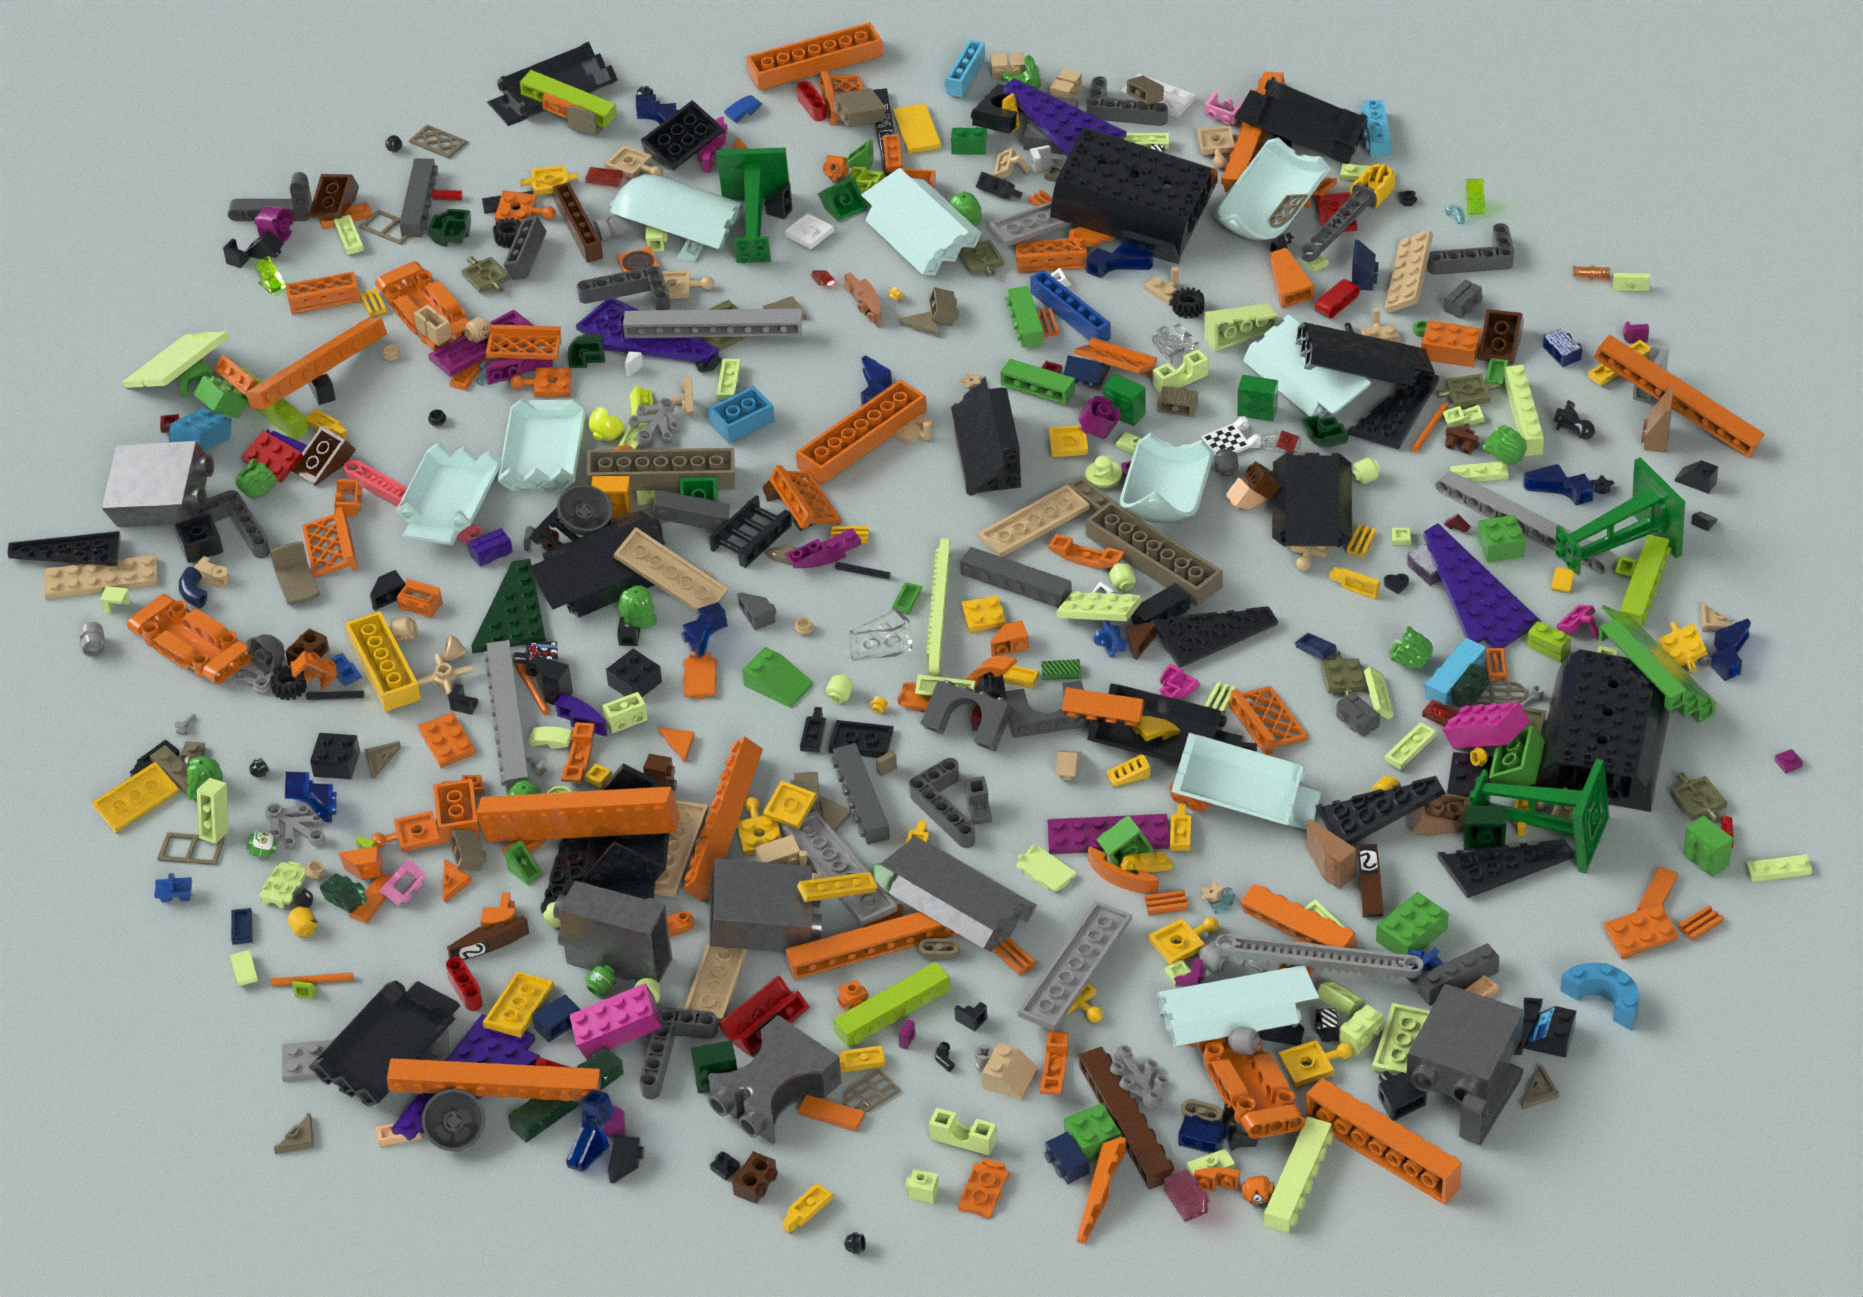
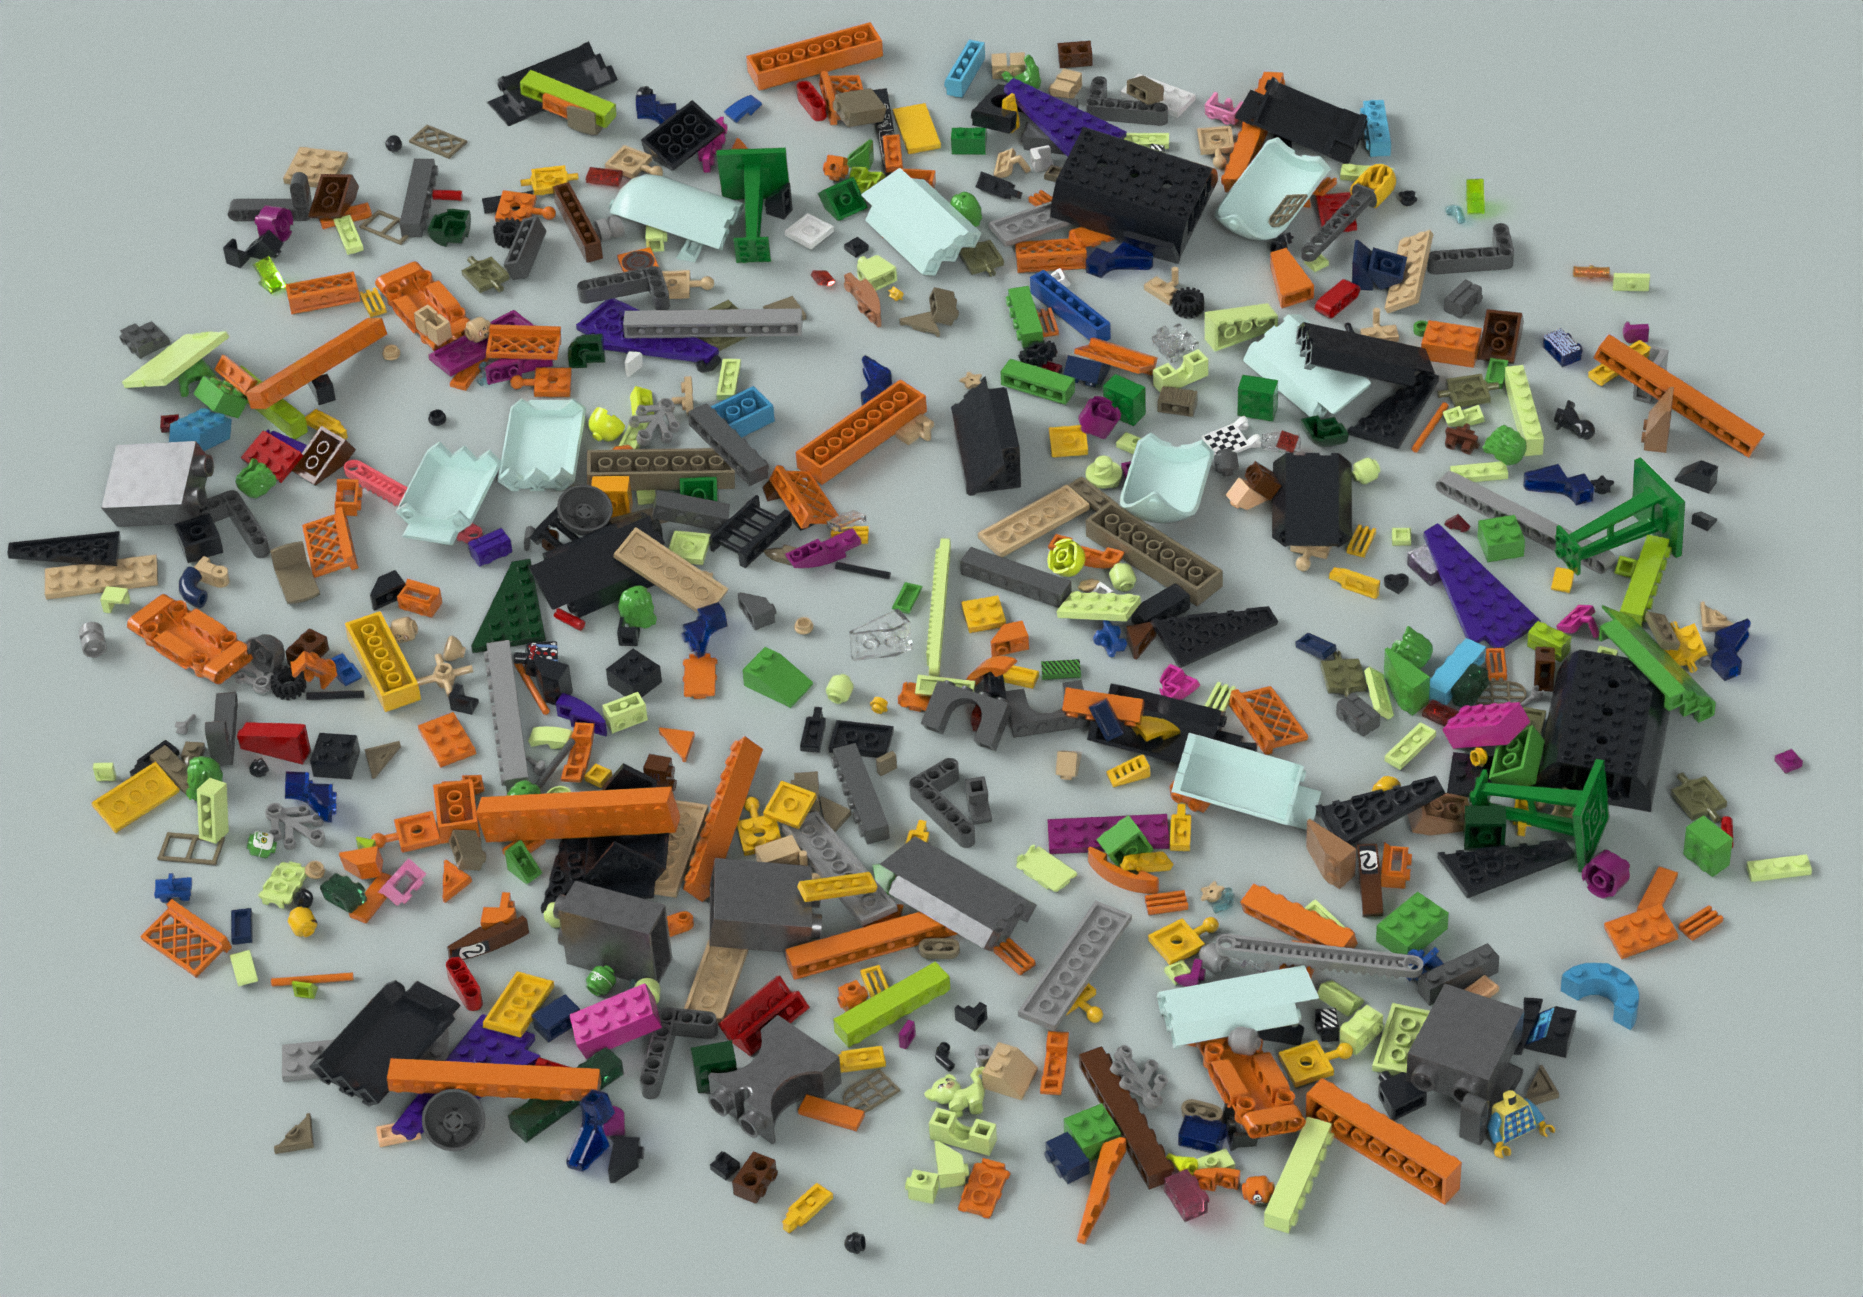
none -> yellowish green tile [93,763,116,781]
none -> dark grey plate [119,321,170,359]
none -> orange fence [140,899,232,978]
none -> dark grey beam [205,692,238,766]
none -> red slope [237,722,311,765]
none -> tan plate [283,147,348,187]
none -> dark grey bar [535,738,576,790]
none -> red piece [553,608,585,631]
none -> yellowish green plate [668,531,711,565]
none -> dark grey brick [688,403,769,486]
none -> clear plate [827,510,866,532]
none -> black plate [844,237,869,258]
none -> yellowish green torso [857,255,897,291]
none -> yellow tile [860,965,889,998]
none -> yellowish green animal [924,1066,985,1118]
none -> yellowish green slope [934,1141,969,1188]
none -> black gear [1018,340,1058,367]
none -> neon yellow cylinder [1047,538,1086,577]
none -> reddish brown brick [1057,40,1093,68]
none -> tan plant [1078,579,1099,592]
none -> dark blue tile [1089,698,1125,741]
none -> neon yellow cone [1166,1153,1198,1178]
none -> dark blue slope [1368,247,1407,290]
none -> orange window [1381,842,1412,889]
none -> bright green slope [1384,647,1430,716]
none -> torso [1487,1090,1555,1158]
none -> reddish brown torso [1534,647,1555,692]
none -> magenta brick [1582,849,1630,898]
none -> dark tan plate [1645,611,1680,651]

